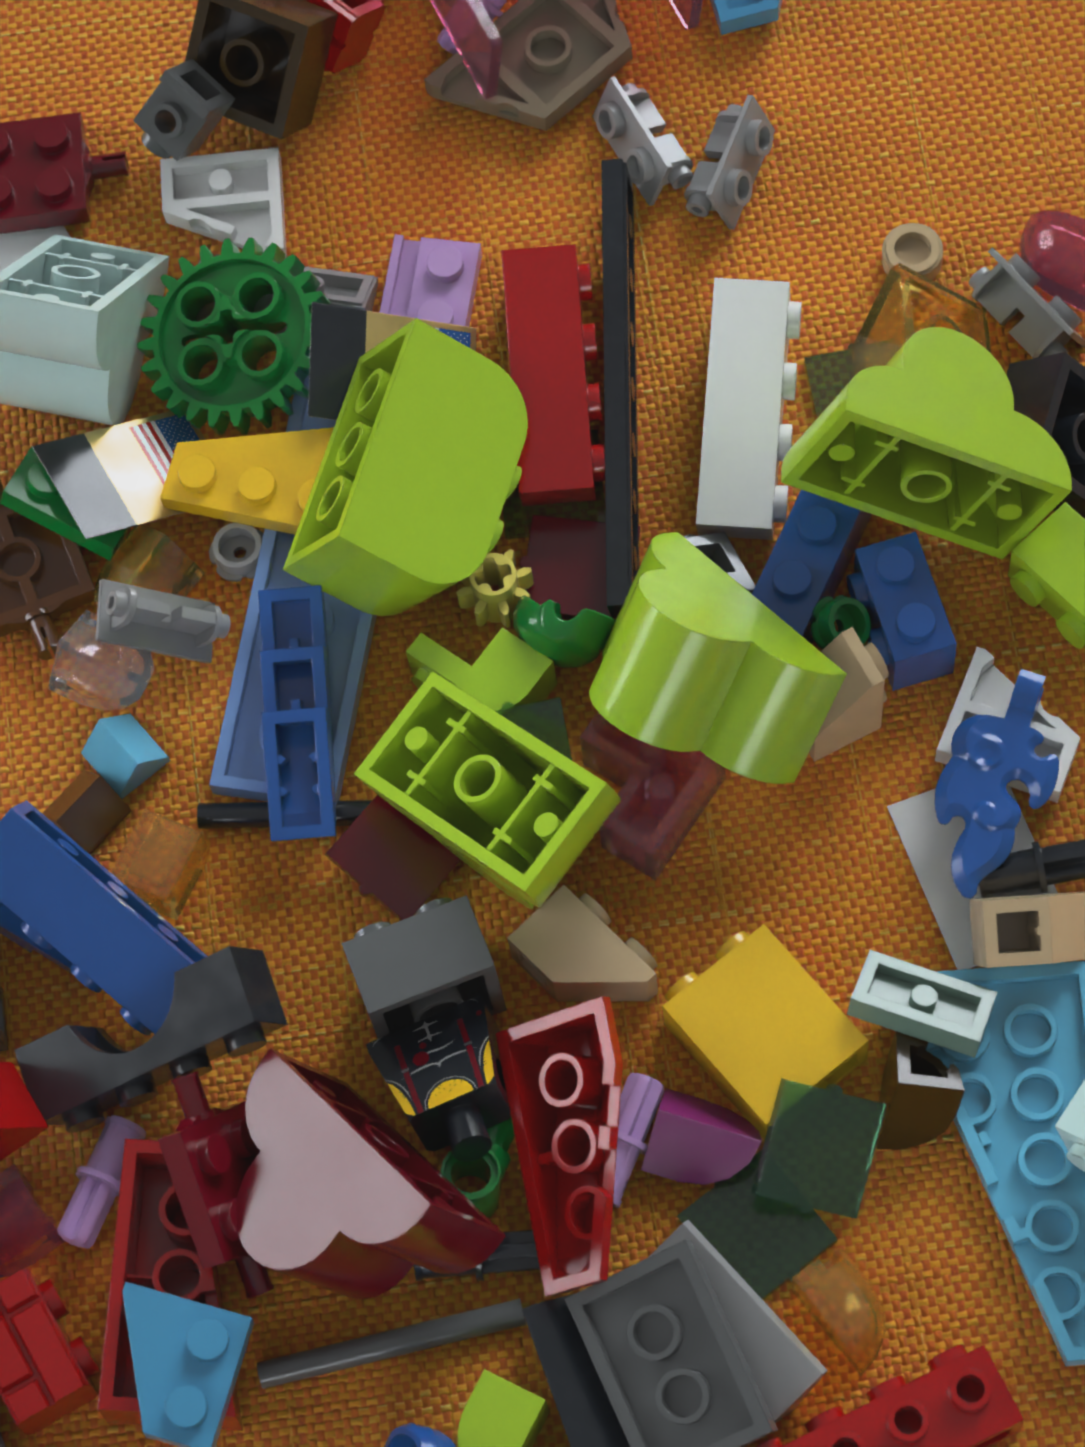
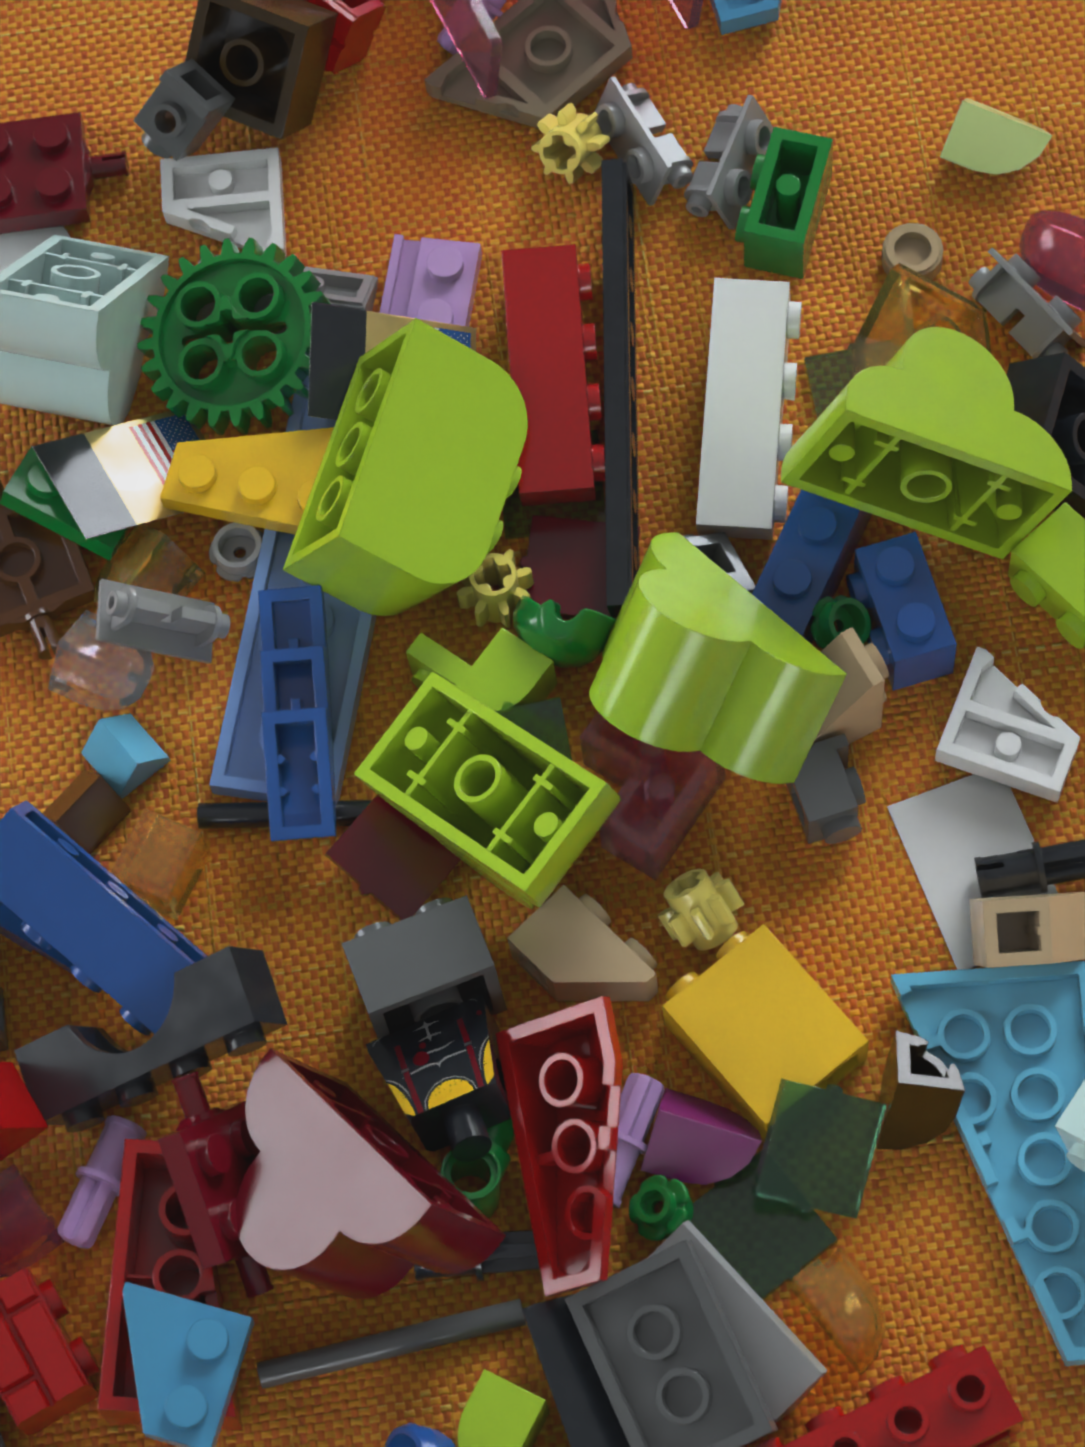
plate [847,950,998,1058] -> none
blue piece [934,669,1059,899] -> none
none -> light yellow gear [531,103,610,184]
none -> green plate [628,1175,693,1241]
none -> light yellow gear [658,869,744,950]
none -> green brick [735,127,833,279]
none -> dark grey brick [786,733,866,844]
none -> yellowish green brick [940,98,1052,175]

